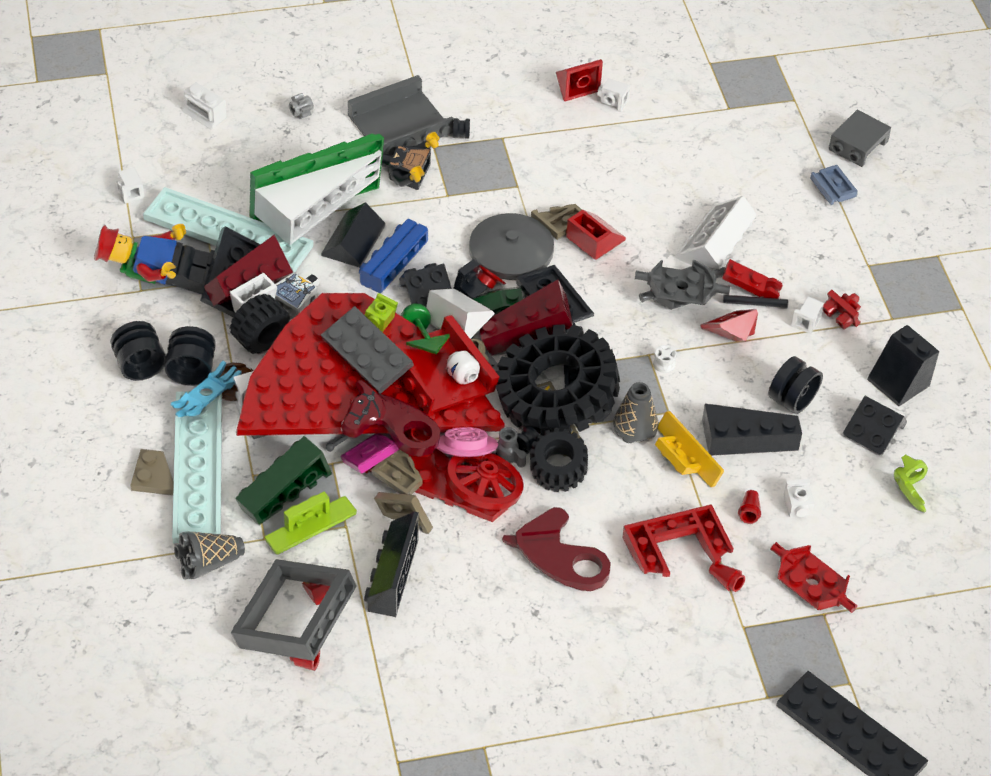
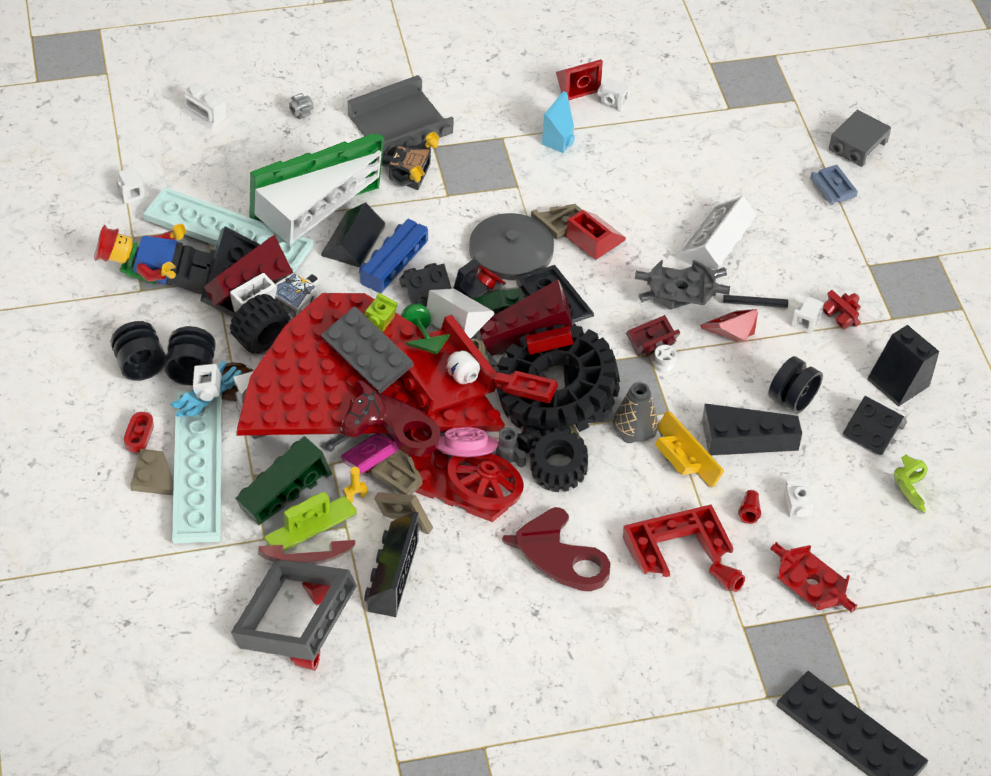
dark grey cone [174,531,245,580] -> none
black wheel [453,118,470,139] -> none
red hinge [722,259,783,299] -> none
none -> red plate [124,412,154,453]
none -> white brick [193,364,222,401]
none -> dark red slope [258,540,355,565]
none -> yellow bar [343,467,368,503]
none -> red hinge [494,371,558,403]
none -> red slope [526,326,573,354]
none -> medium azure slope [542,91,575,153]
none -> dark red bracket [626,315,680,356]

